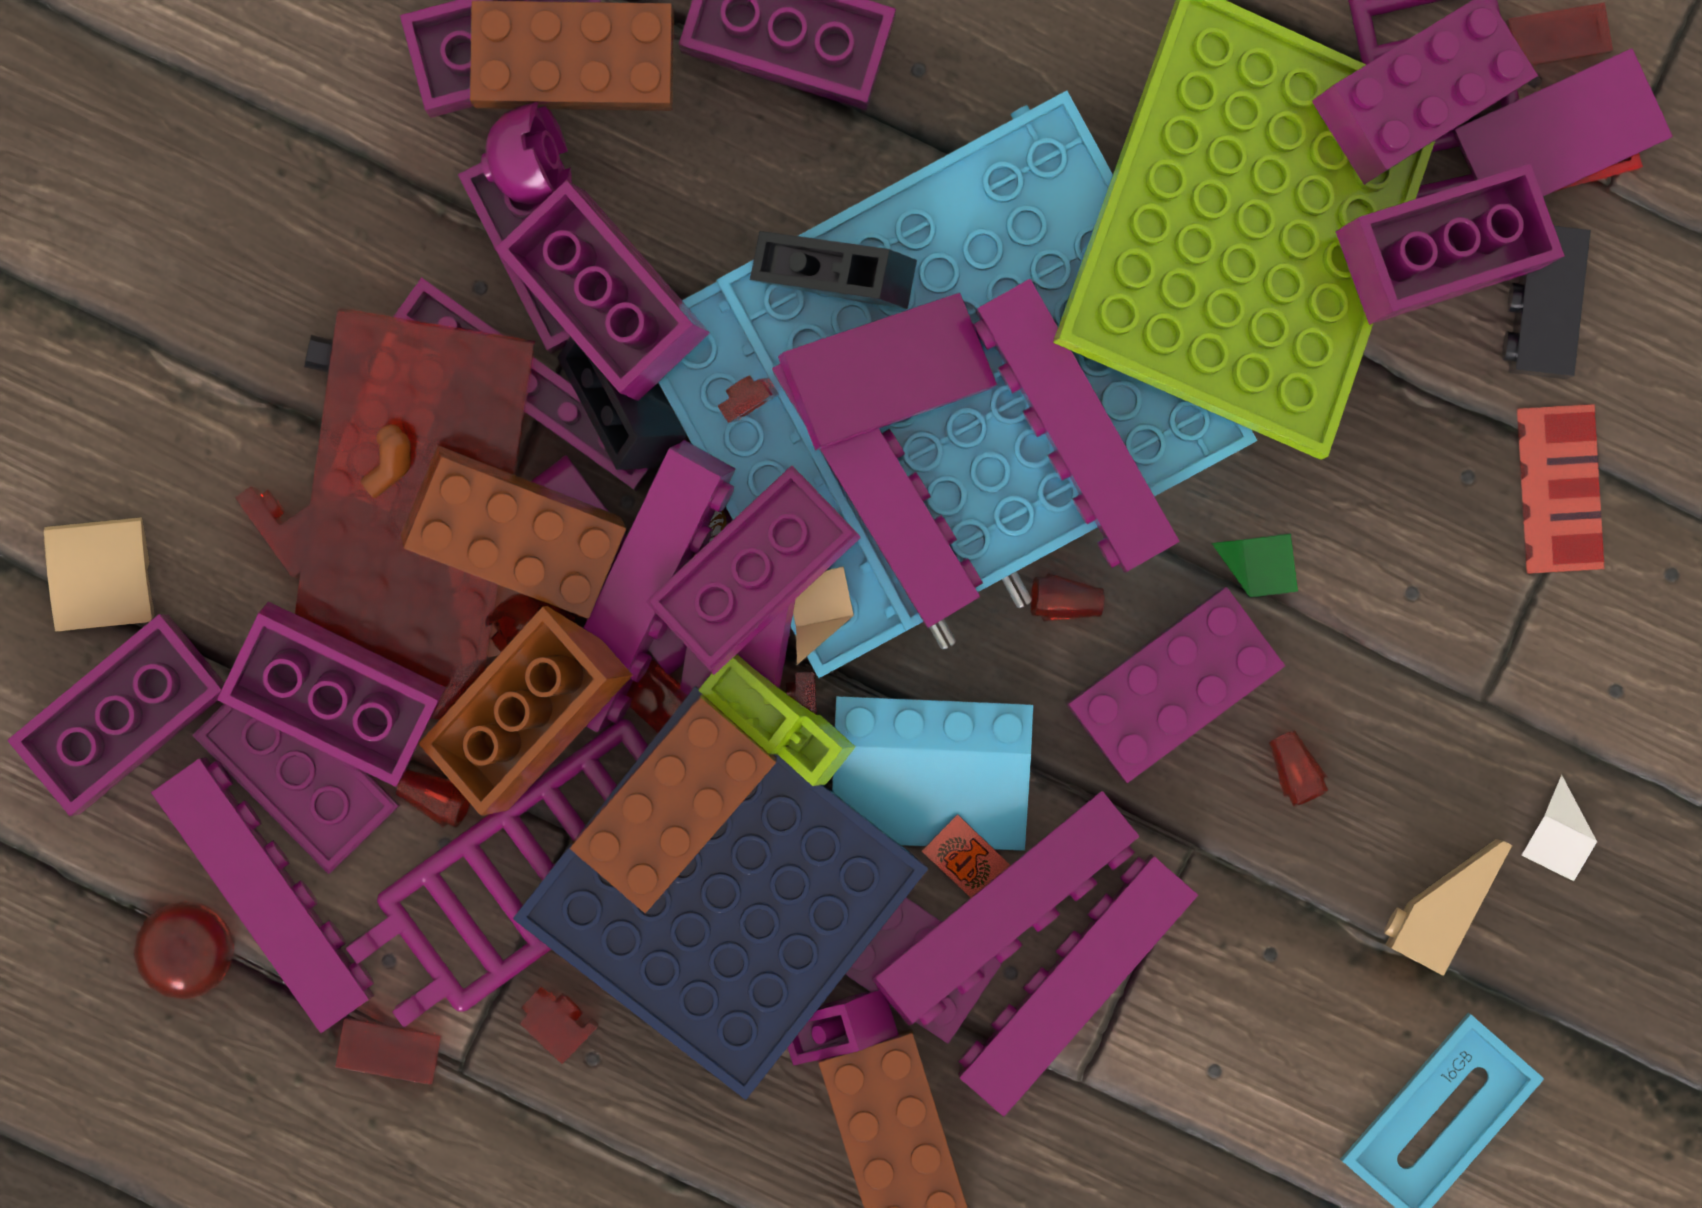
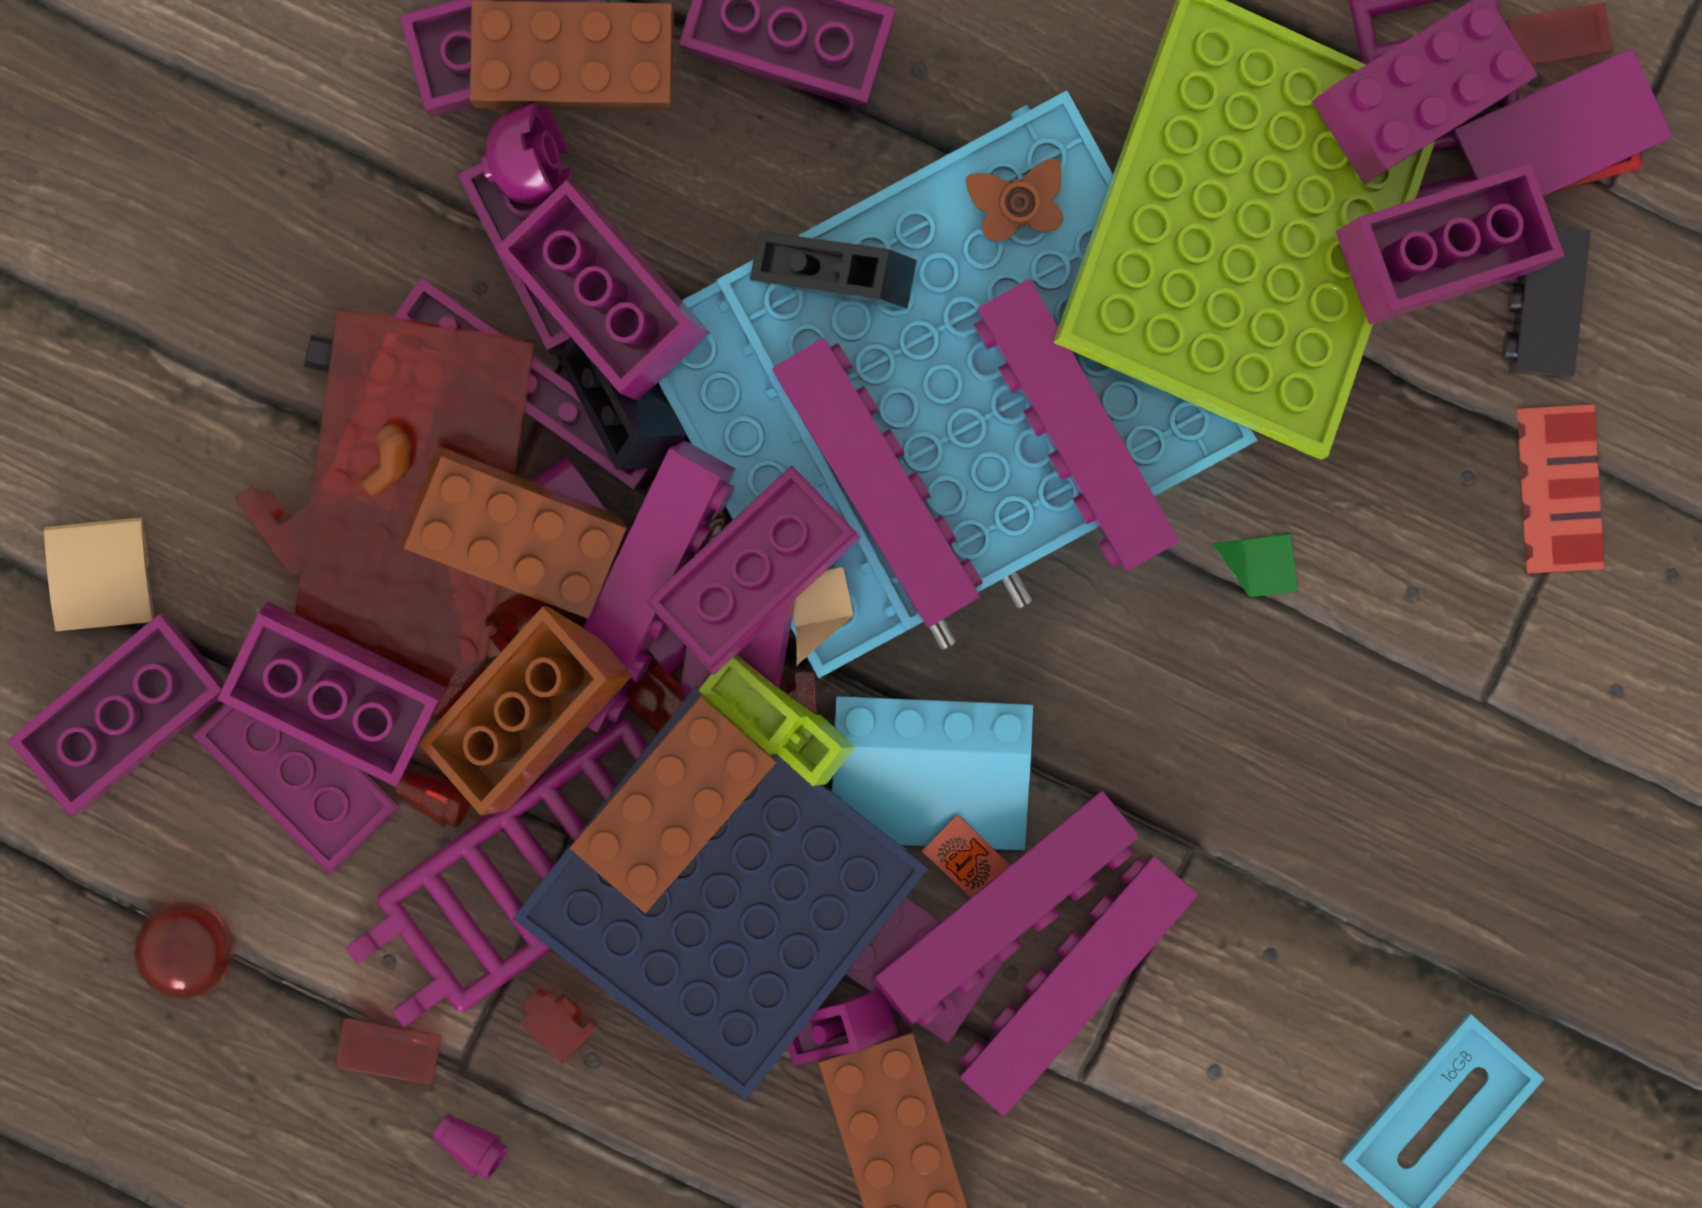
magenta brick [151,757,374,1033] -> none
clear red plate [718,375,779,423] -> none
magenta tile [778,293,997,450] -> none
clear red cone [1030,573,1105,622] -> none
magenta brick [1066,587,1285,783] -> none
clear red cone [1269,730,1329,807] -> none
tan slope [1384,839,1512,976] -> none
white sticker [1522,774,1597,881] -> none
none -> magenta cone [433,1114,508,1180]
none -> dark orange animal [965,158,1063,242]

